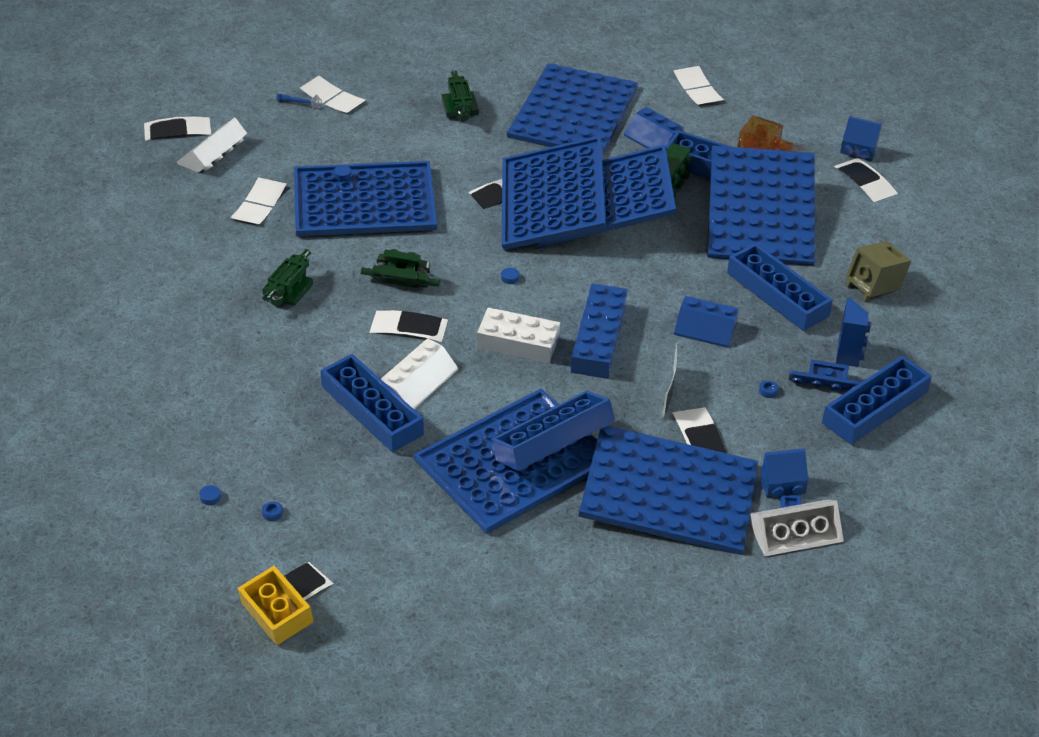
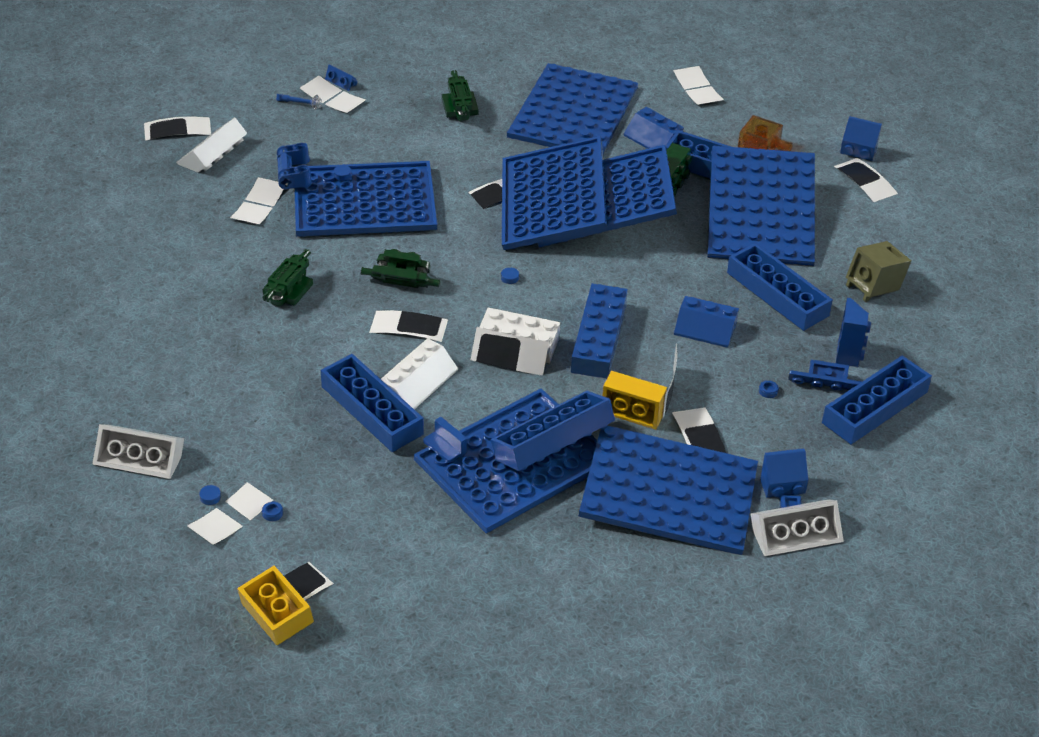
none -> white slope [93,424,185,479]
none -> white sticker [187,482,273,545]
none -> blue piece [277,143,312,189]
none -> blue hinge [325,64,358,91]
none -> blue panel [423,417,467,463]
none -> sticker [471,327,549,375]
none -> yellow brick [602,371,667,430]

